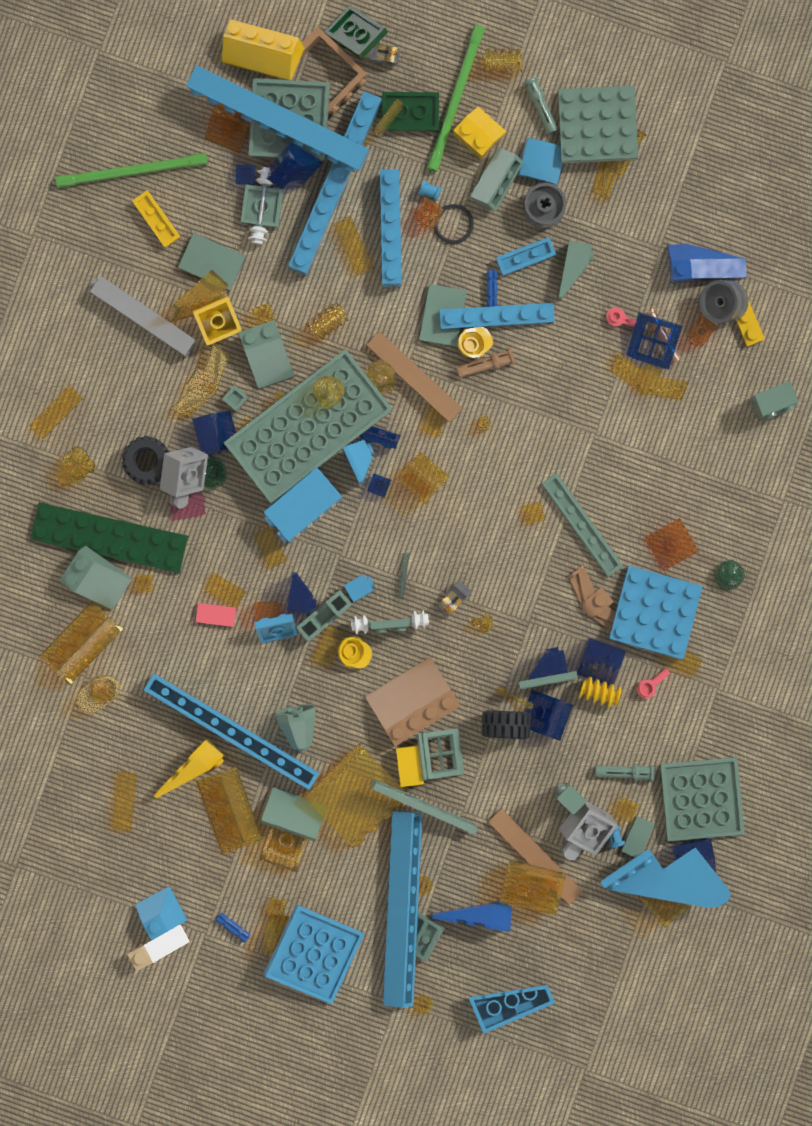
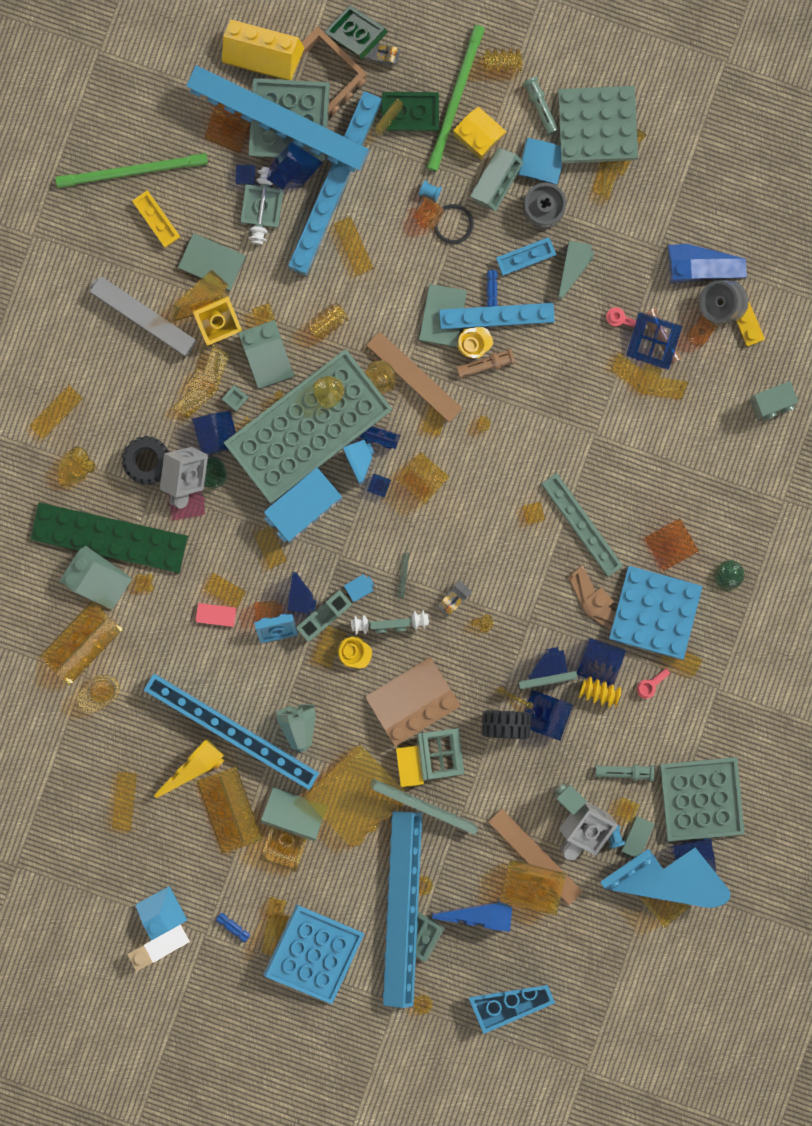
dark azure brick [380,169,402,287] -> none

